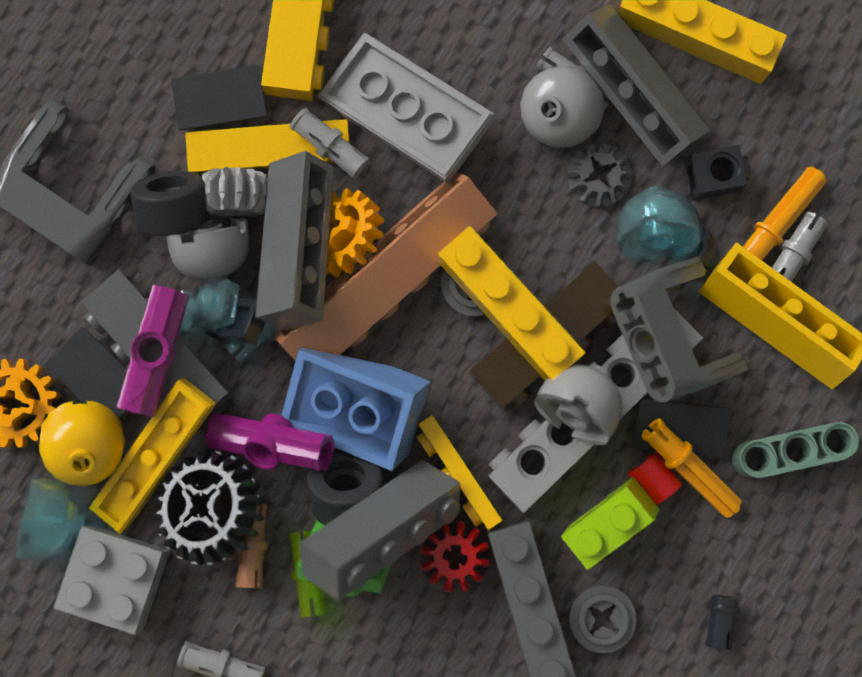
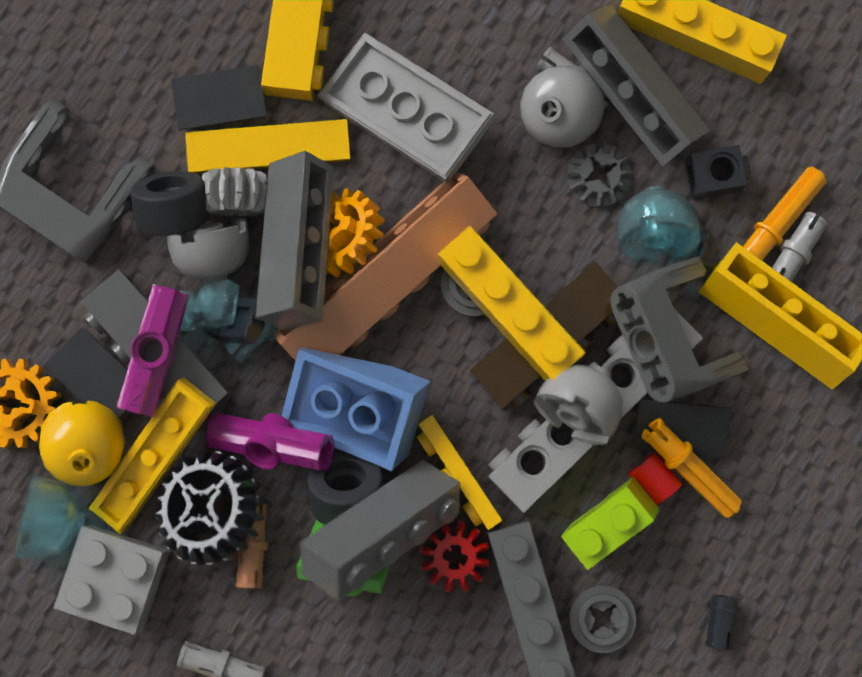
clear neon green pin [288,531,327,618] -> none
light grey pin [290,108,370,179] -> none
sand green beam [732,422,859,478] -> none

